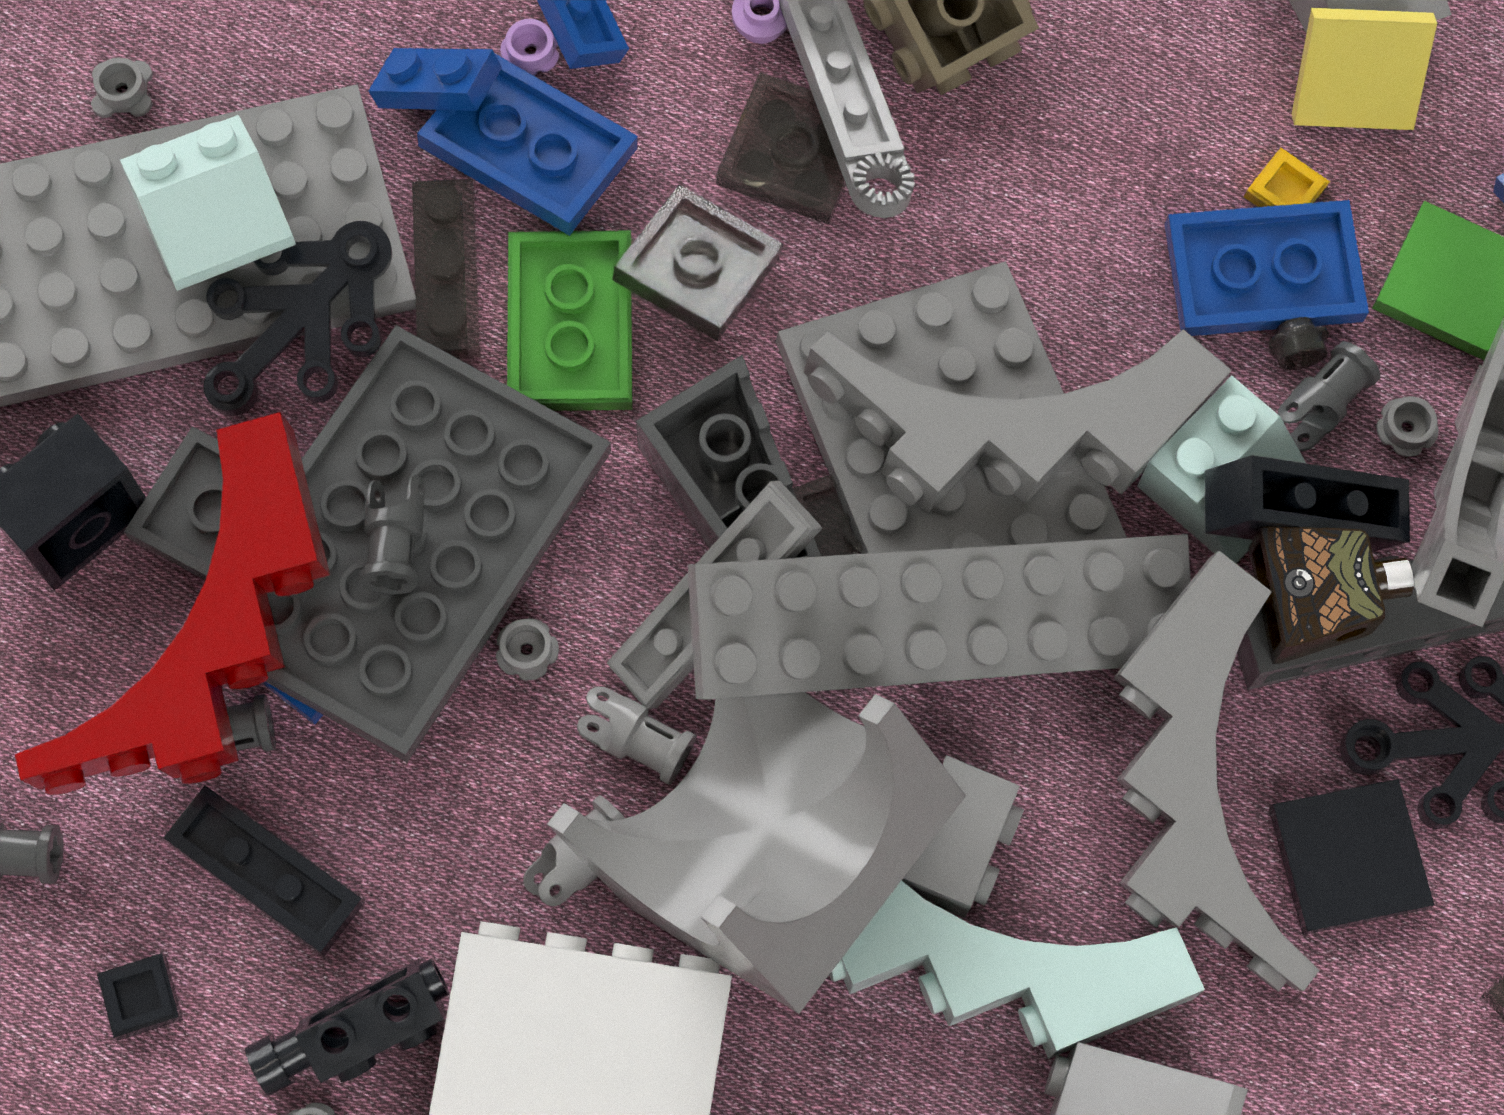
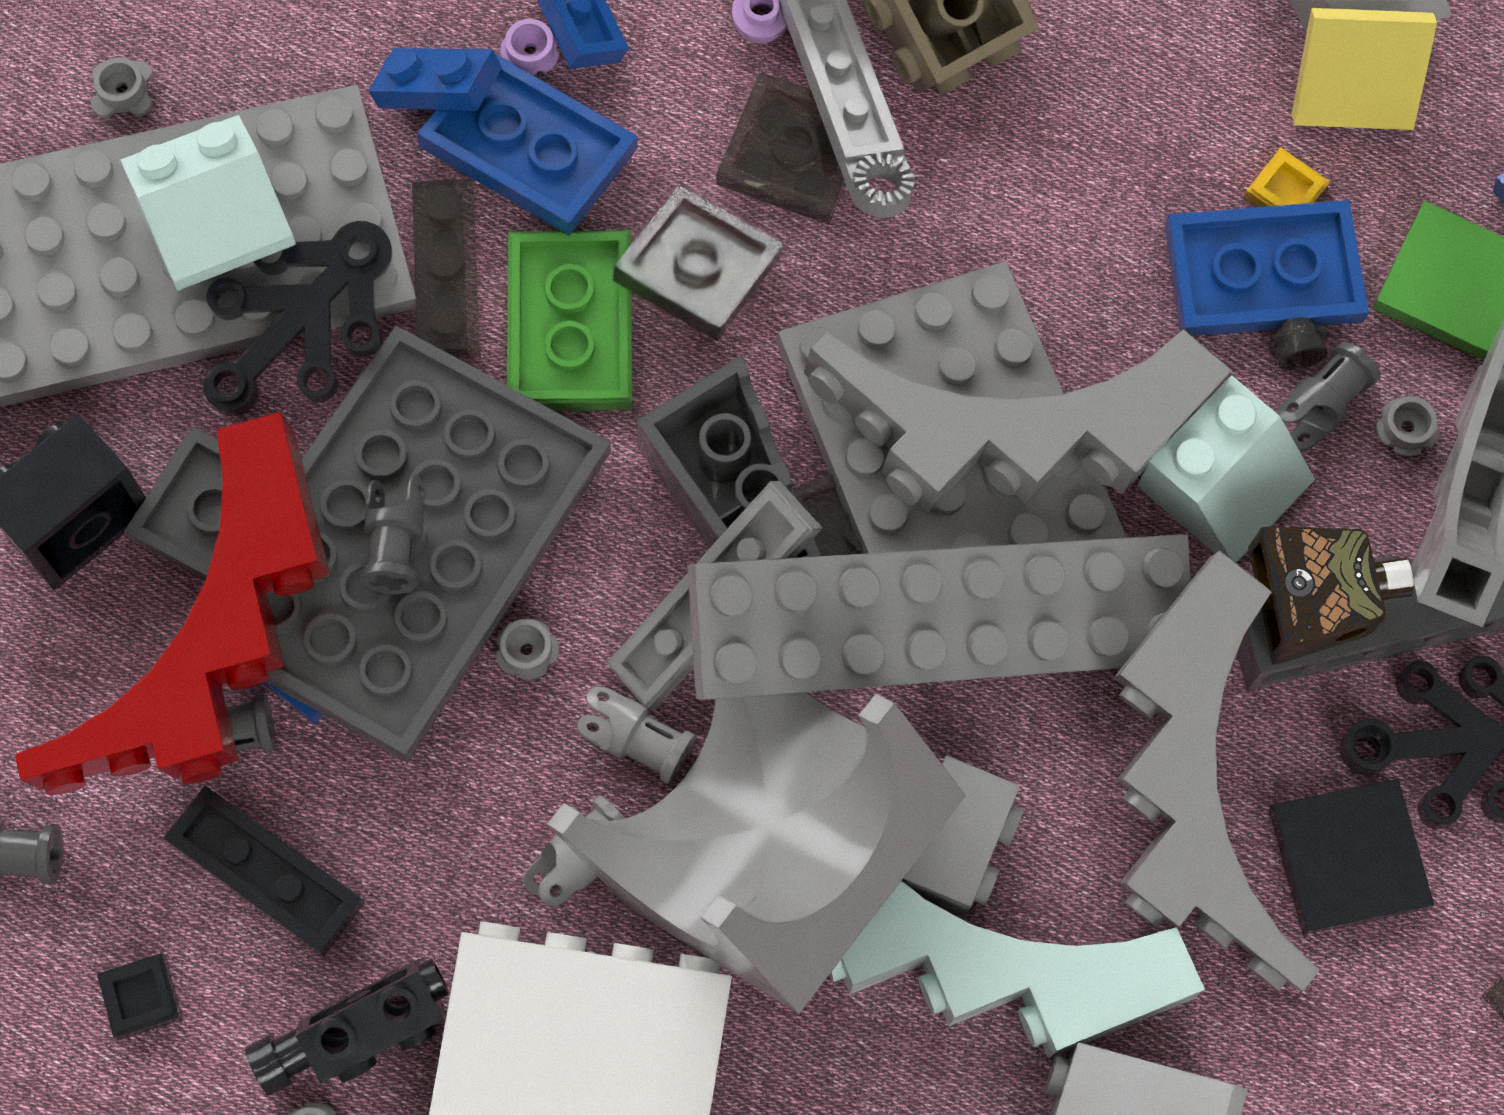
black brick [1205,455,1410,552] -> none

